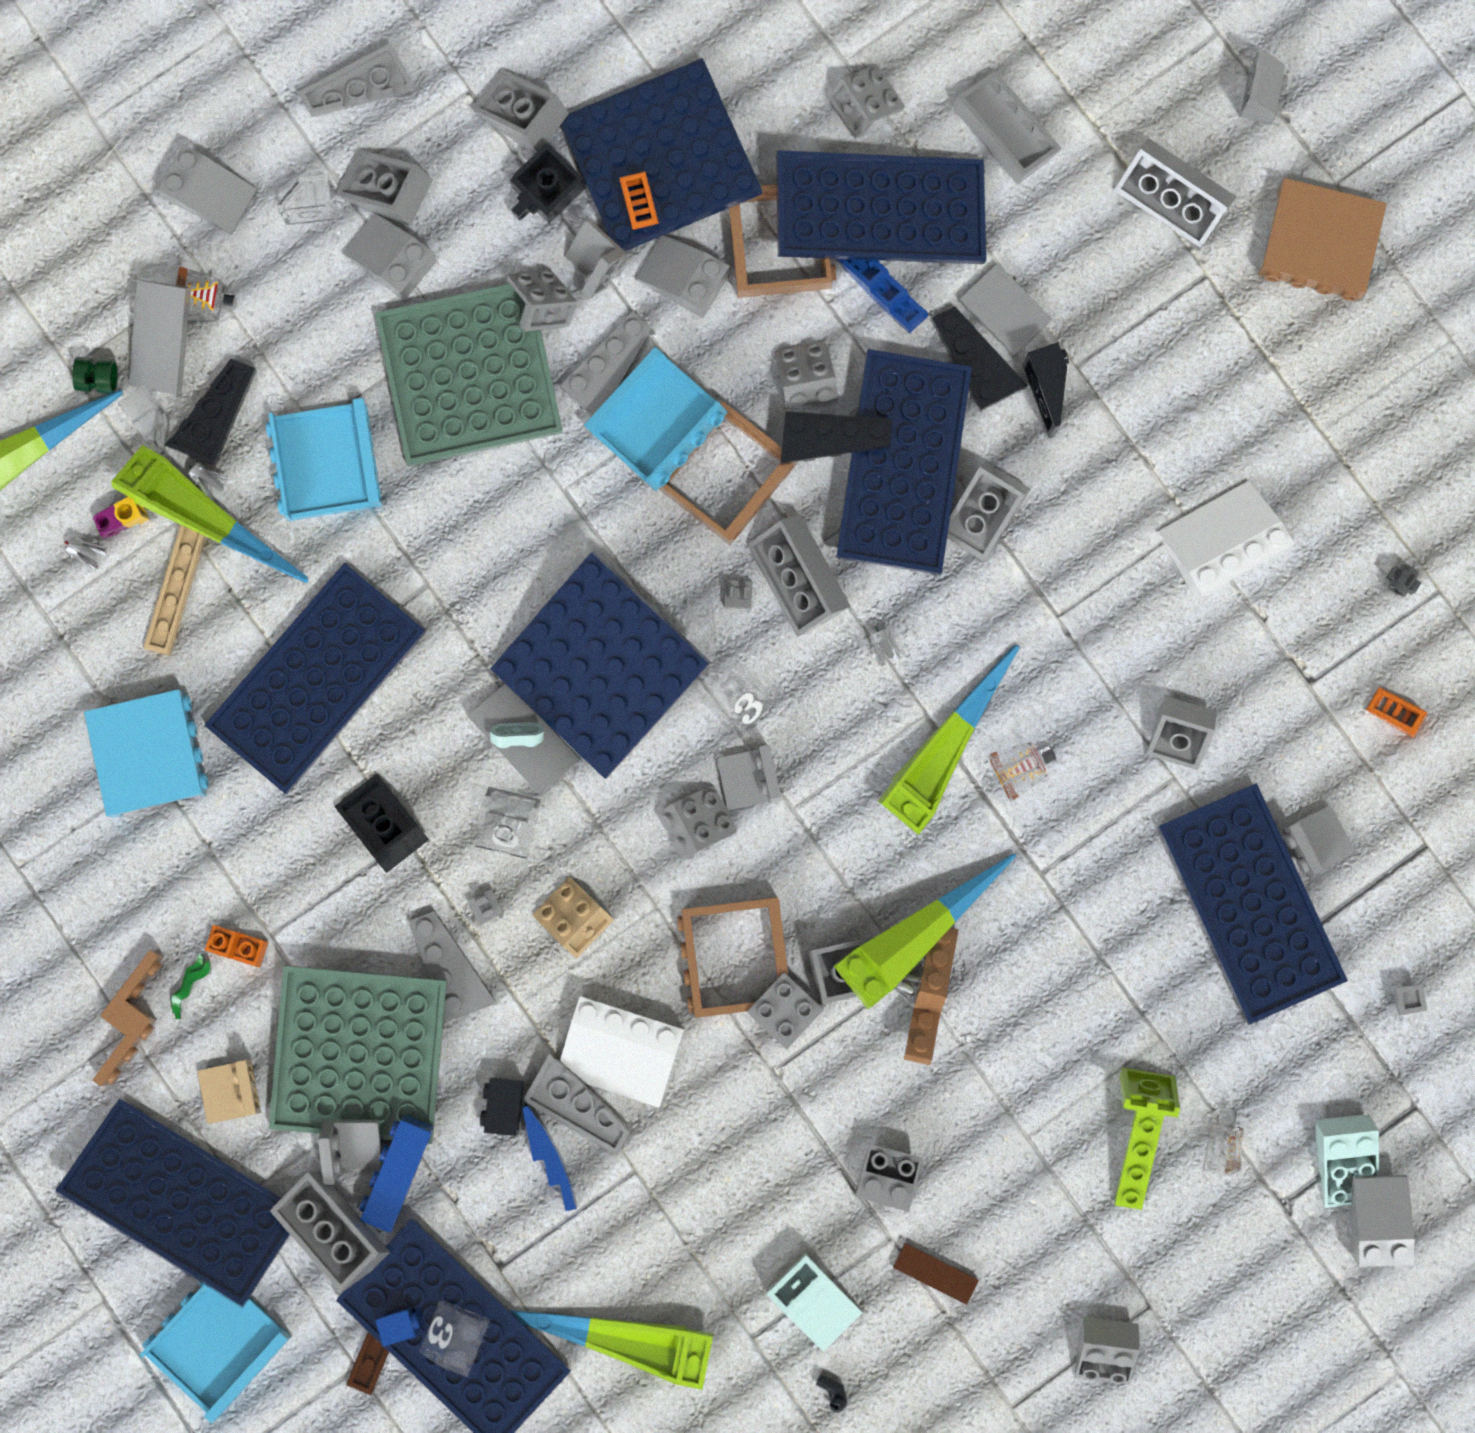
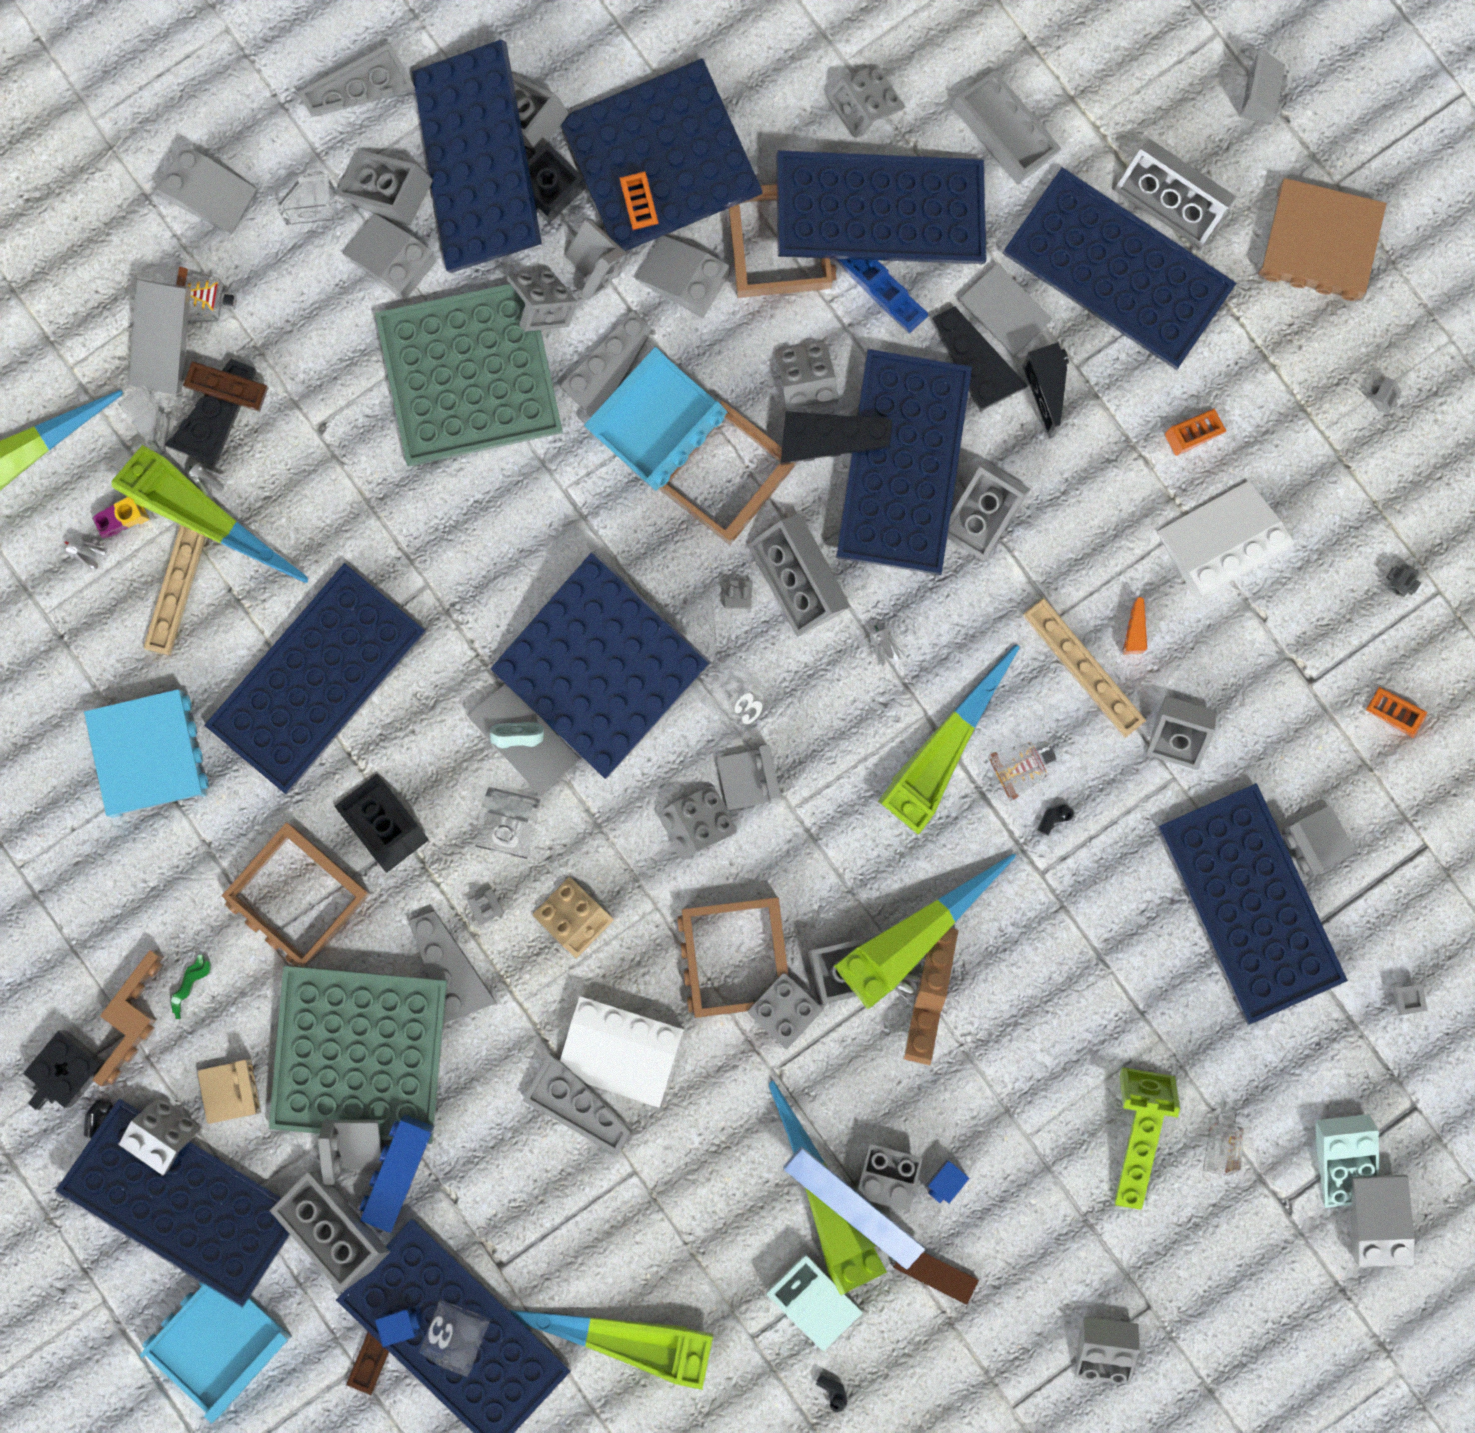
dark green wheel [72,357,118,393] -> none
orange slope [204,925,269,968] -> none
medium azure panel [266,398,383,521] -> none
black brick [480,1077,524,1136] -> none
blue slope [522,1105,578,1212] -> none
none -> black hinge [23,1030,105,1110]
none -> black arm [84,1098,113,1138]
none -> light grey bracket [119,1099,200,1175]
none -> reddish brown tile [183,361,269,412]
none -> medium nougat window [222,822,371,967]
none -> dark blue plate [412,39,542,273]
none -> lime plate [769,1080,887,1296]
none -> tile [783,1146,925,1270]
none -> blue brick [926,1159,970,1204]
none -> dark blue plate [1002,167,1237,370]
none -> tan tile [1022,598,1146,738]
none -> black arm [1037,804,1074,836]
none -> orange slope [1123,597,1147,655]
none -> orange slope [1165,408,1227,456]
none -> light grey tile [1366,377,1402,414]

